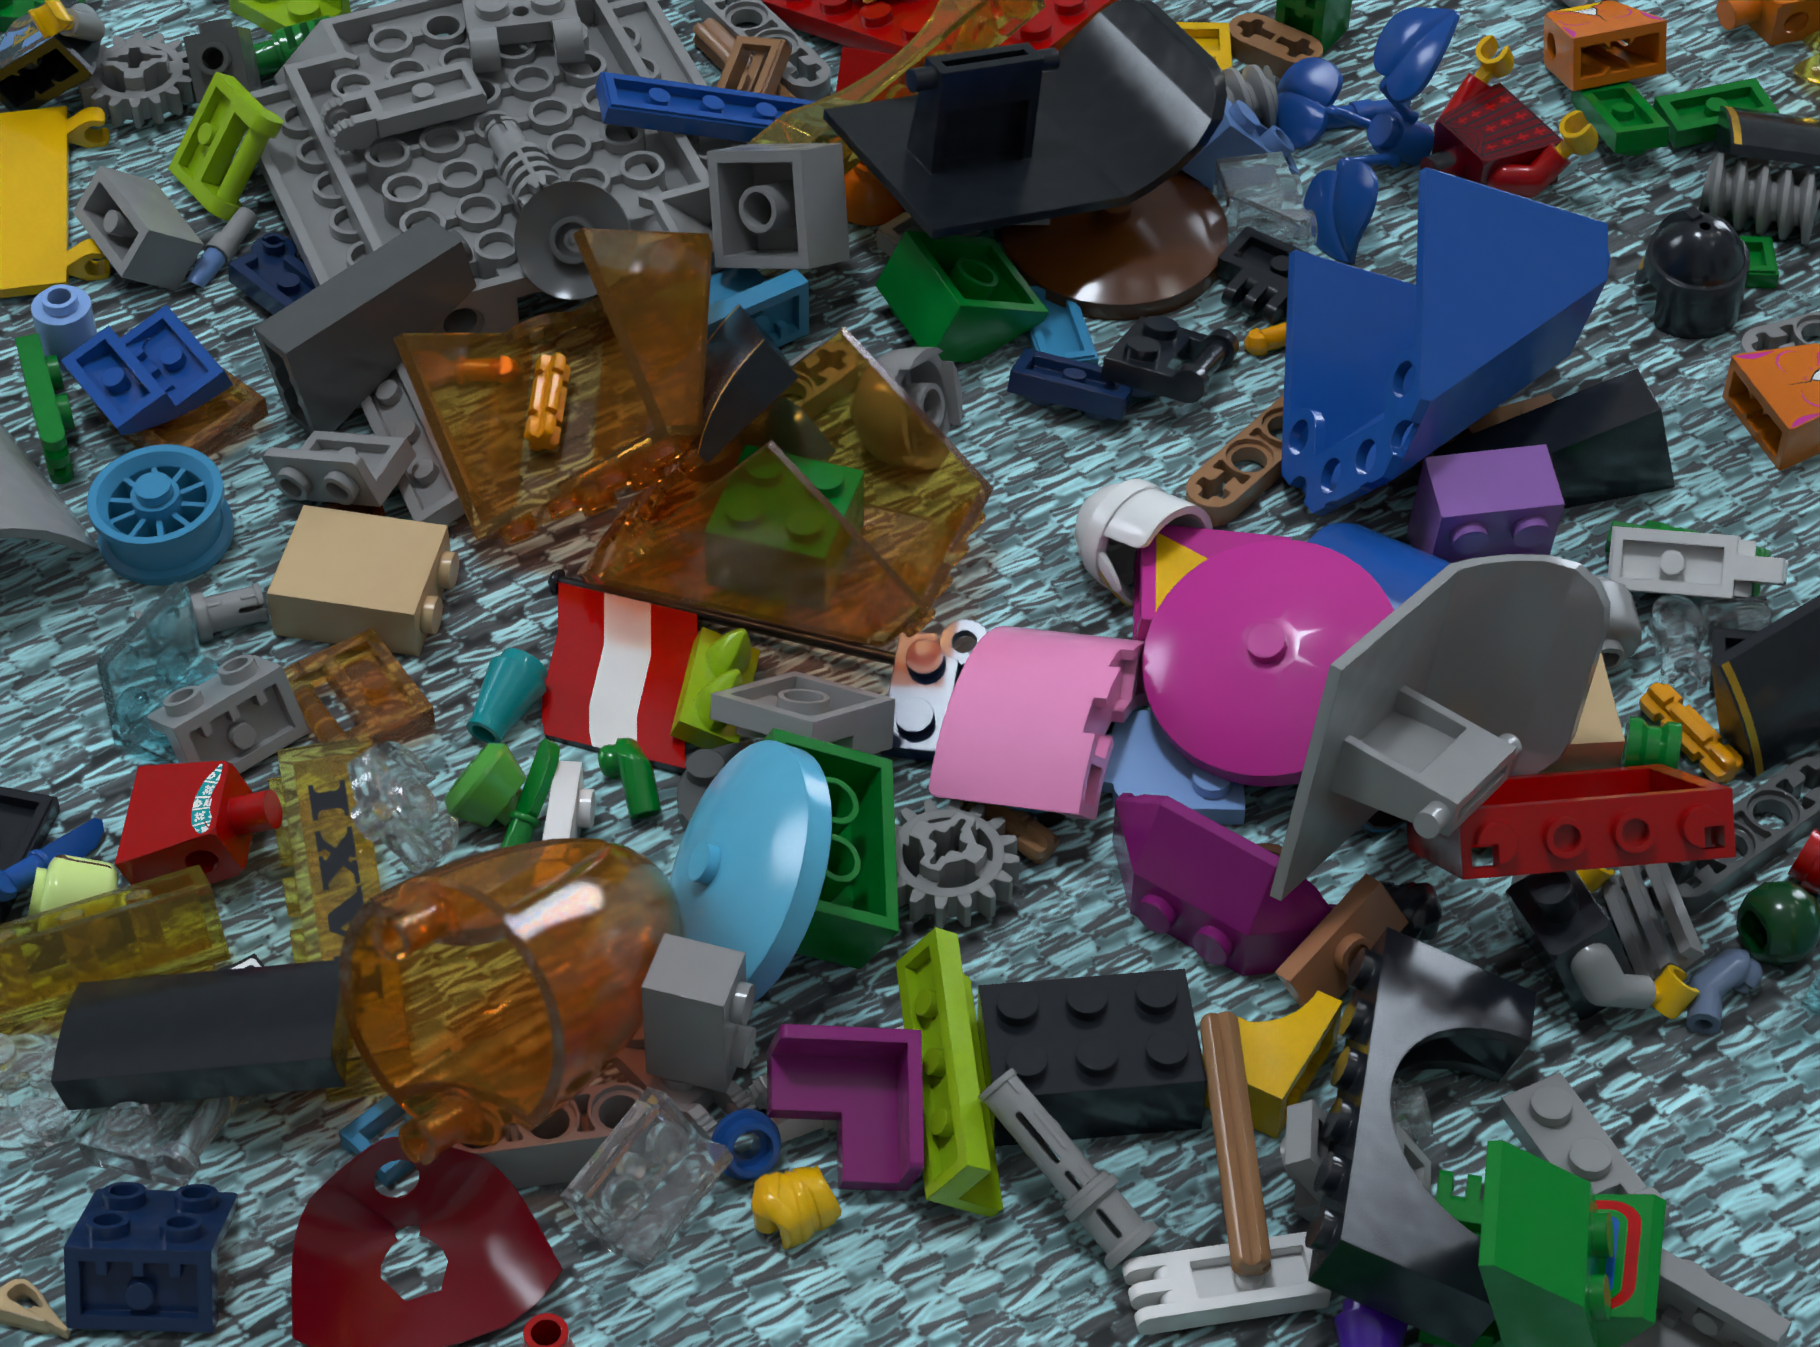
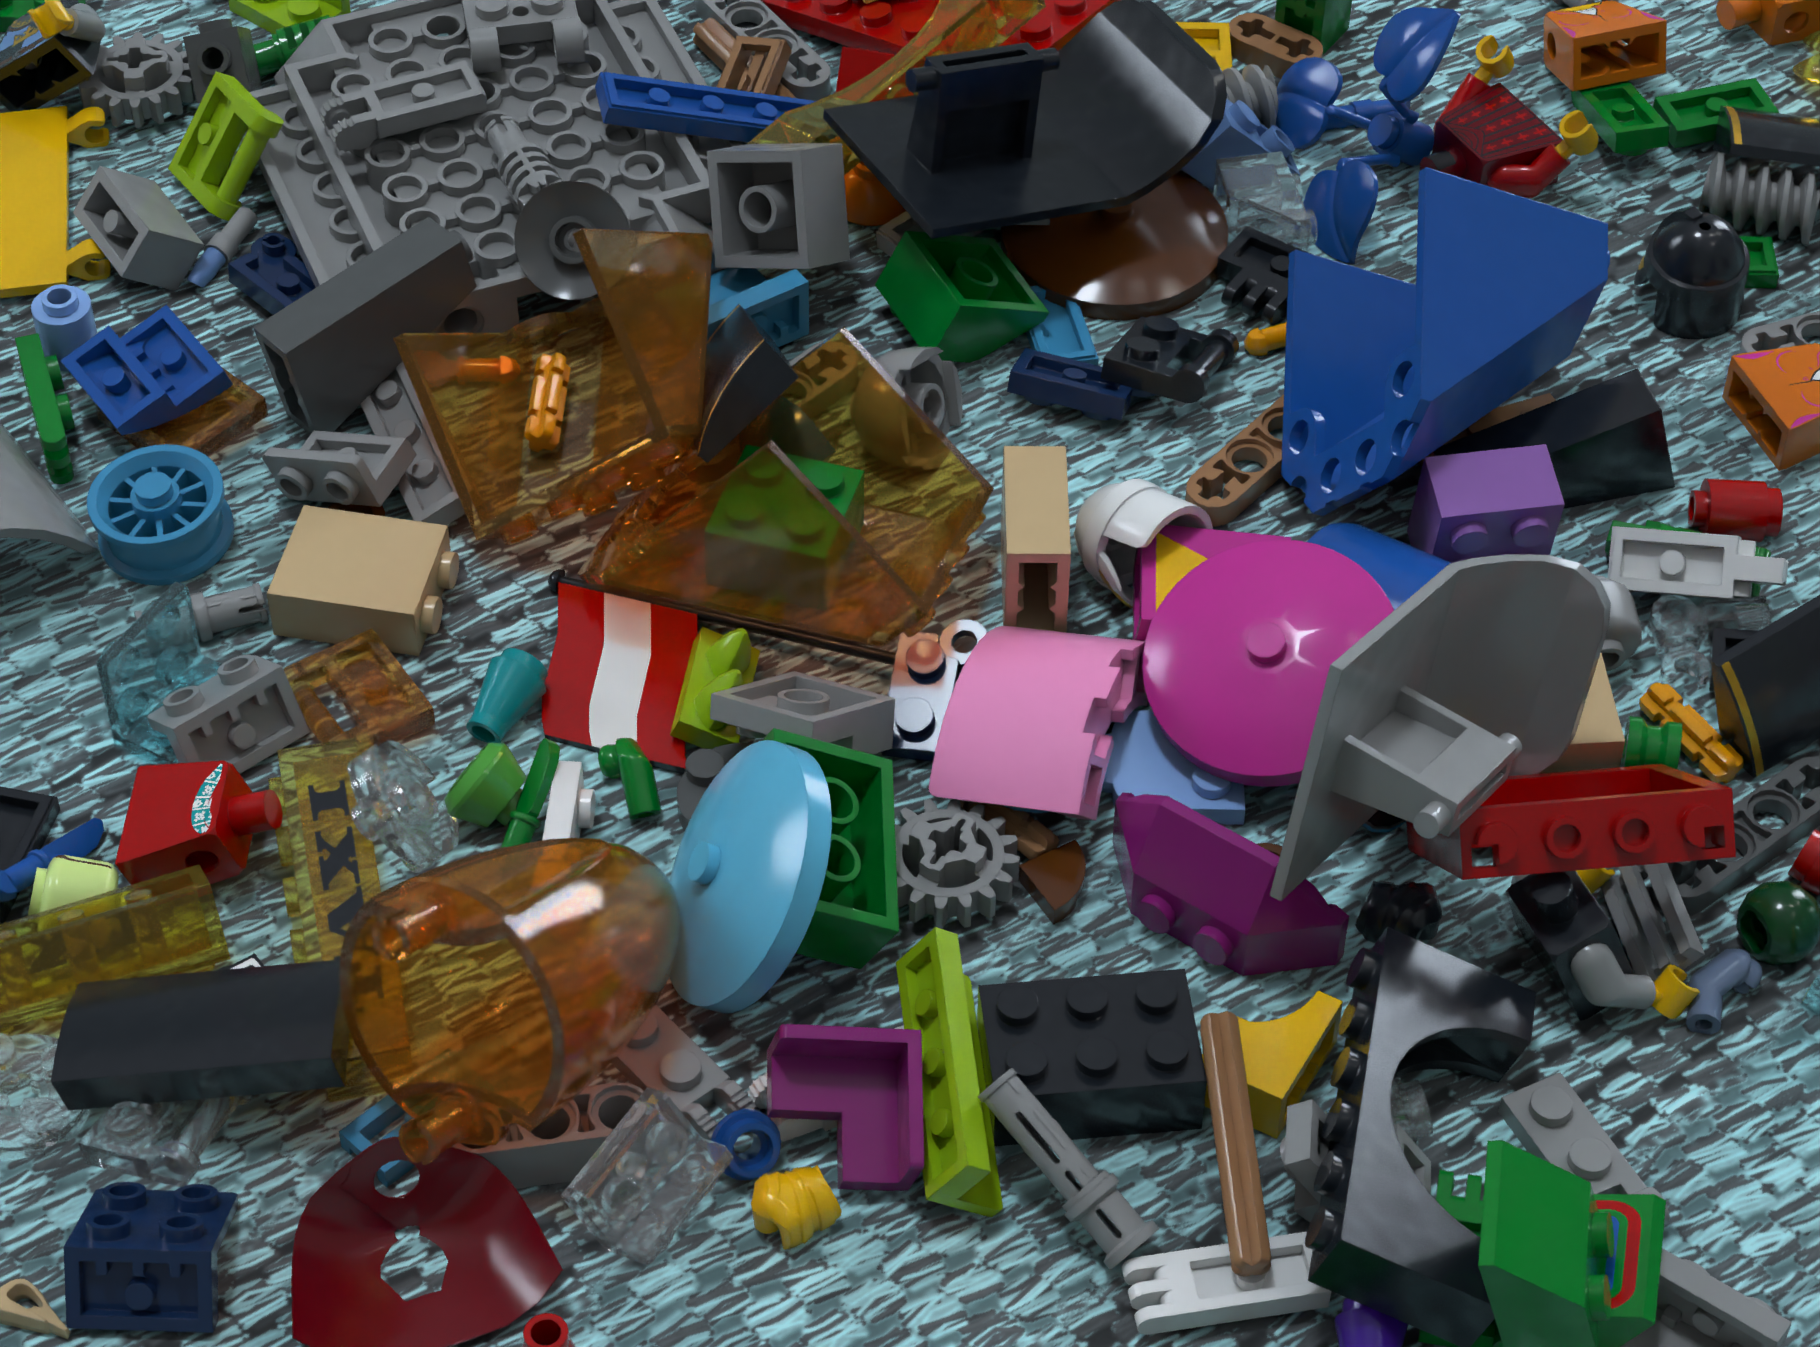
light grey brick [641,933,756,1093] -> none
nougat plate [1275,874,1409,1007] -> none
none -> tan brick [1000,446,1071,632]
none -> reddish brown tile [1019,840,1086,925]
none -> red brick [1688,478,1783,542]

